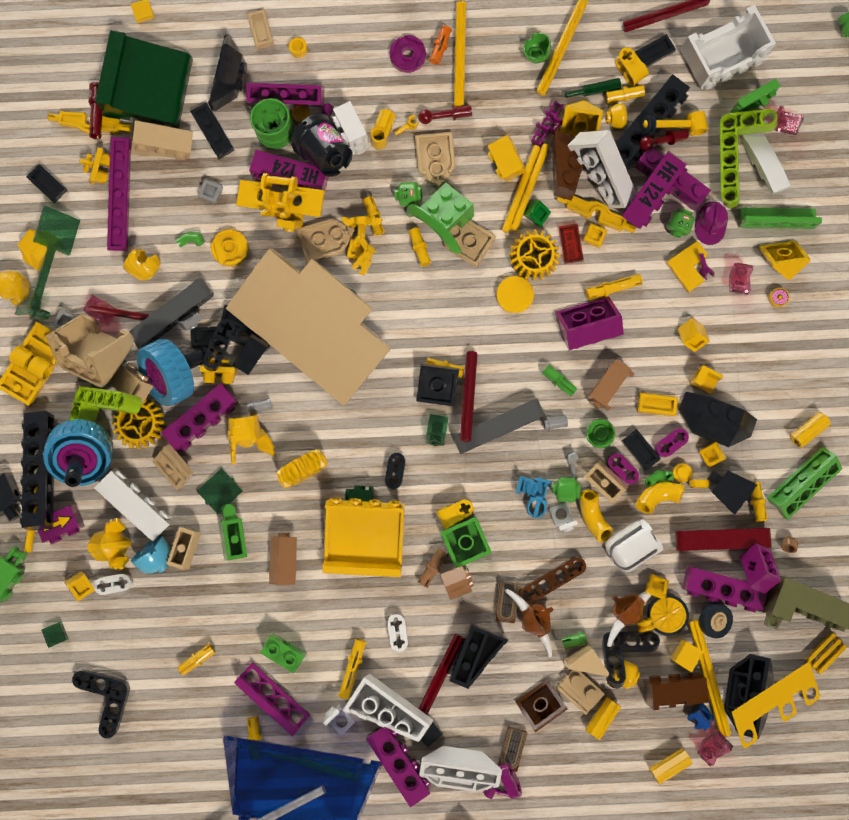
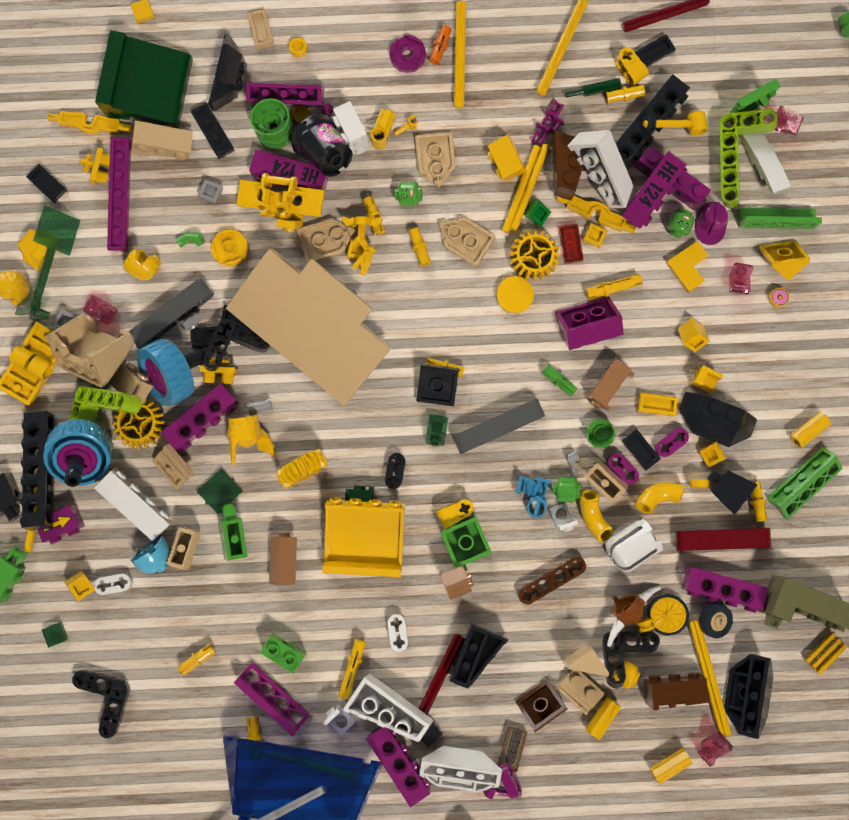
yellow helmet [87,518,132,570] -> none
dark red pin [88,82,102,139] -> none
dark red bar [89,304,149,321] -> none
black tile [232,334,269,375] -> none
bright green piece [407,183,474,254] -> none
medium nougat pin [417,548,448,588] -> none
dark red pin [418,105,472,124] -> none
dark red axle [460,351,478,442] -> none
tile [495,581,519,623] -> none
dark orange helmet [505,589,553,658] -> none
bright green hair [523,33,551,64] -> none
light grey pin [542,415,568,431] -> none
yellow slope [561,100,603,137] -> none
bright green pin [562,631,588,650] -> none
yellow cone [605,103,627,129] -> none
dark red pin [640,129,689,152] -> none
bright green arm [645,470,674,487] -> none
yellow tile [645,573,669,599] -> none
yellow panel [670,639,703,672] -> none
yellow plate [672,463,692,483] -> none
white windscreen [680,5,776,90] -> none
blue tile [687,703,714,730] -> none
magenta hand [699,253,715,280] -> none
yellow piece [732,661,820,748] -> none
magenta brick [740,543,782,594] -> none
medium nougat hinge [781,536,798,553] -> none

